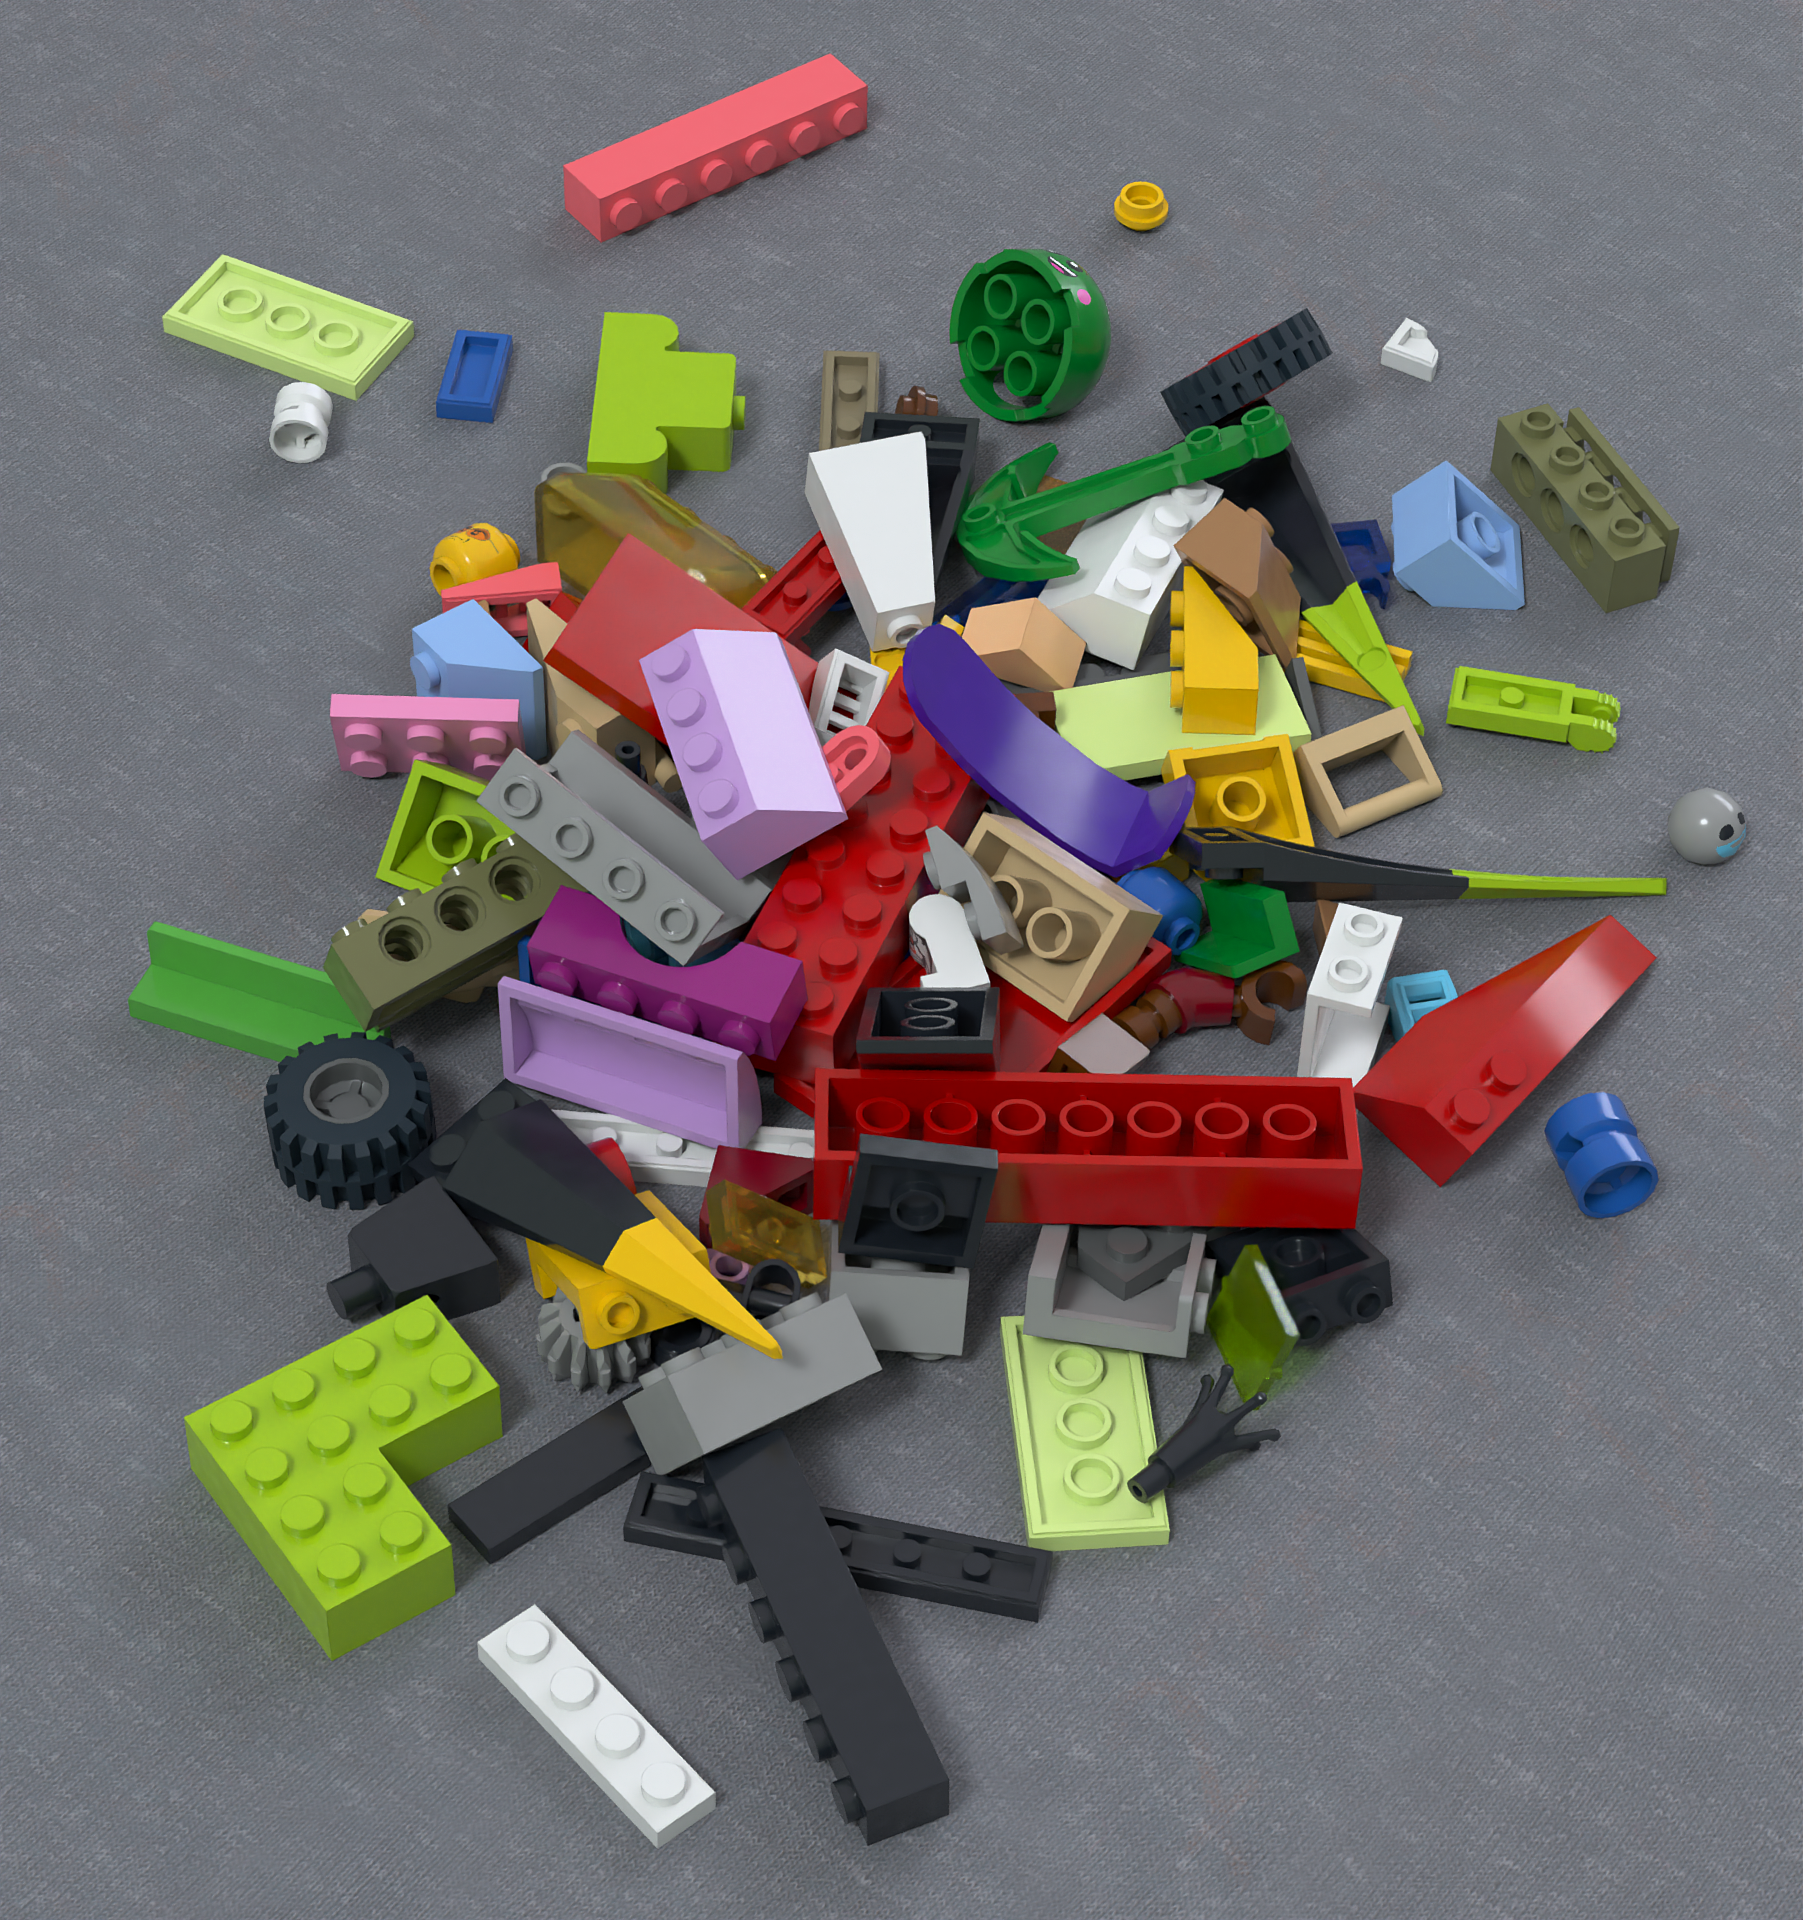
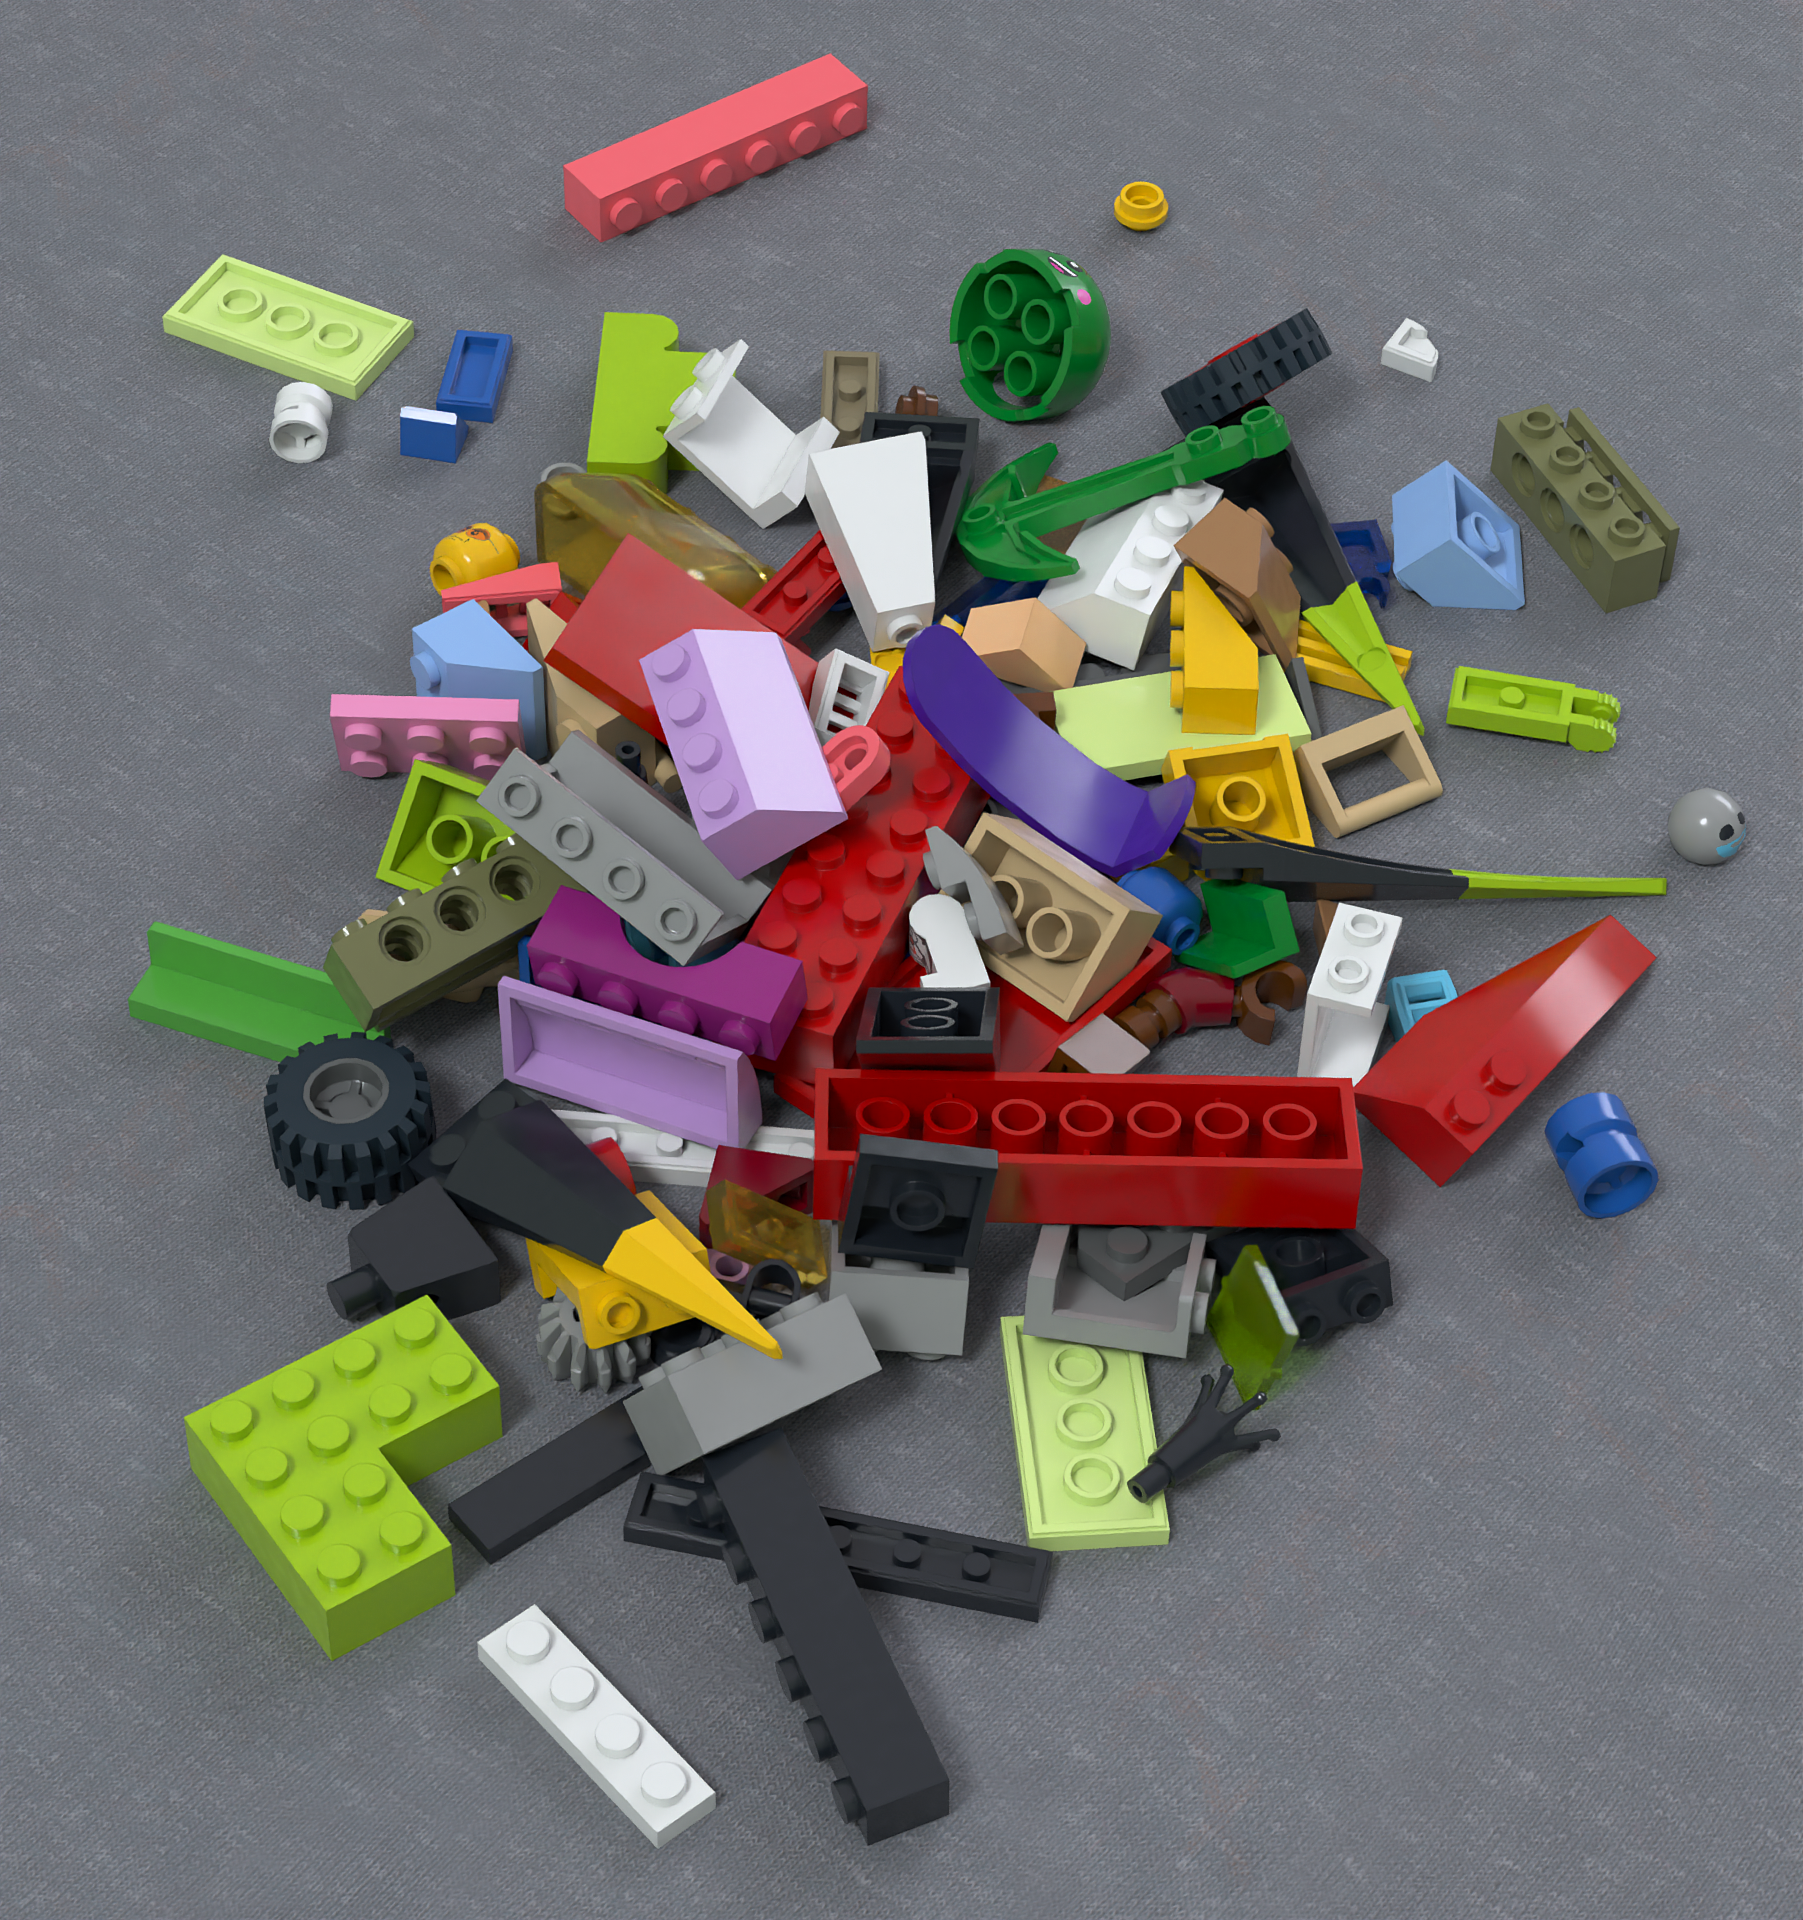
none -> blue slope [400,406,469,464]
none -> white panel [663,339,840,529]

